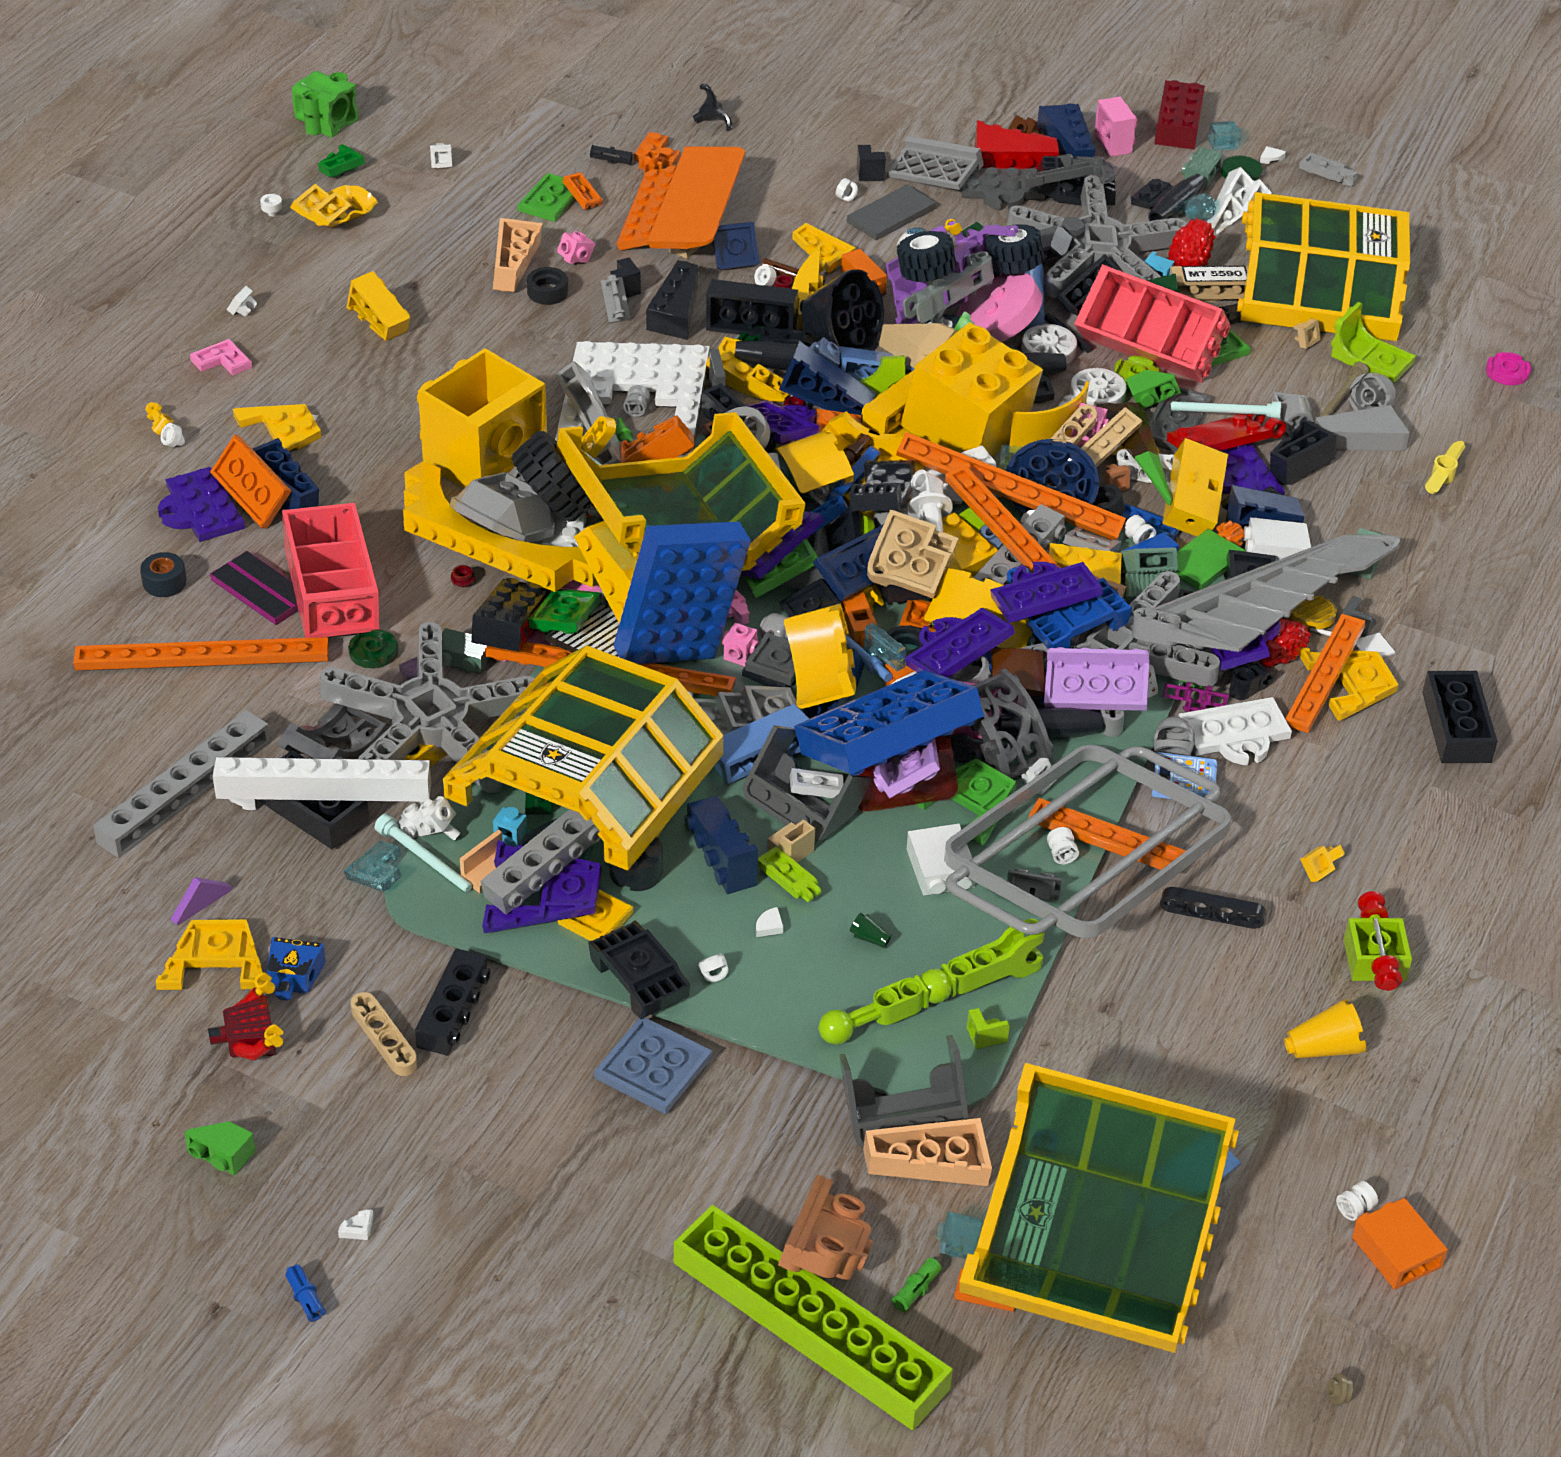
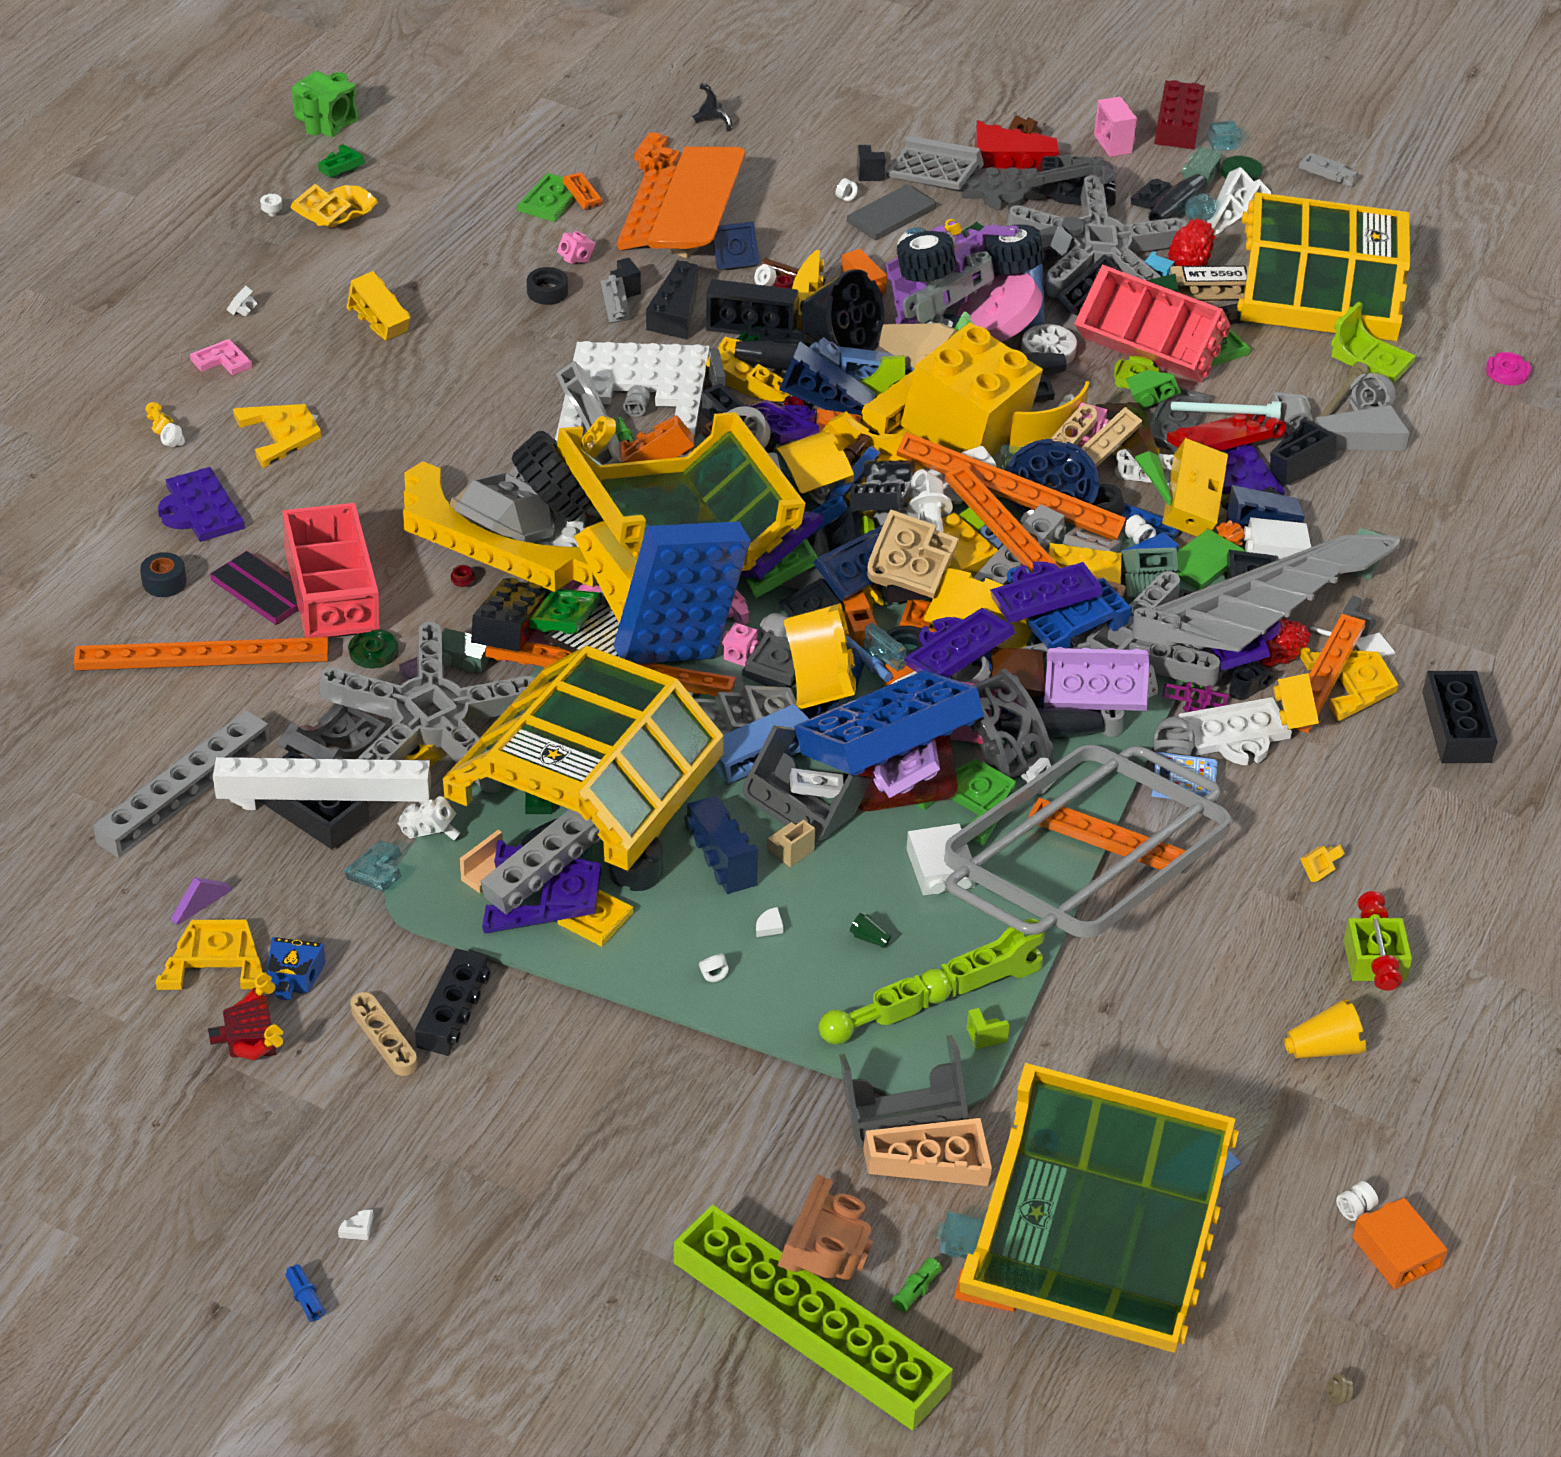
bright green slope [184,1121,256,1175] -> none
orange tile [210,434,292,529] -> none
dark blue wedge [253,438,319,510] -> none
light aqua piece [374,813,472,892] -> none
yellow piece [417,348,547,489] -> none
white tile [430,143,452,168] -> none
light nougat wedge [493,218,543,292] -> none
medium azure brick [493,807,530,847] -> none
black plate [588,920,691,1019] -> none
black pin [590,145,633,165] -> none
sand blue plate [594,1018,712,1115] -> none
lime hinge [758,846,821,902] -> none
yellow wing [792,223,856,273] -> none
black hinge [947,734,986,763] -> none
dark grey hinge [1007,868,1062,902] -> none
dark blue wedge [1037,103,1096,157] -> none
black bar [1045,313,1093,353] -> none
white wheel [1047,827,1079,865] -> none
white wheel [1070,368,1127,406] -> none
nougat tile [1105,464,1130,491] -> none
black beam [1160,887,1266,929] -> none
white tile [1260,146,1286,164] -> none
yellow tile [1289,595,1337,630] -> none
tan tile [1293,319,1321,349] -> none
light yellow piece [1425,441,1465,494] -> none
none -> yellow brick [1273,673,1319,730]

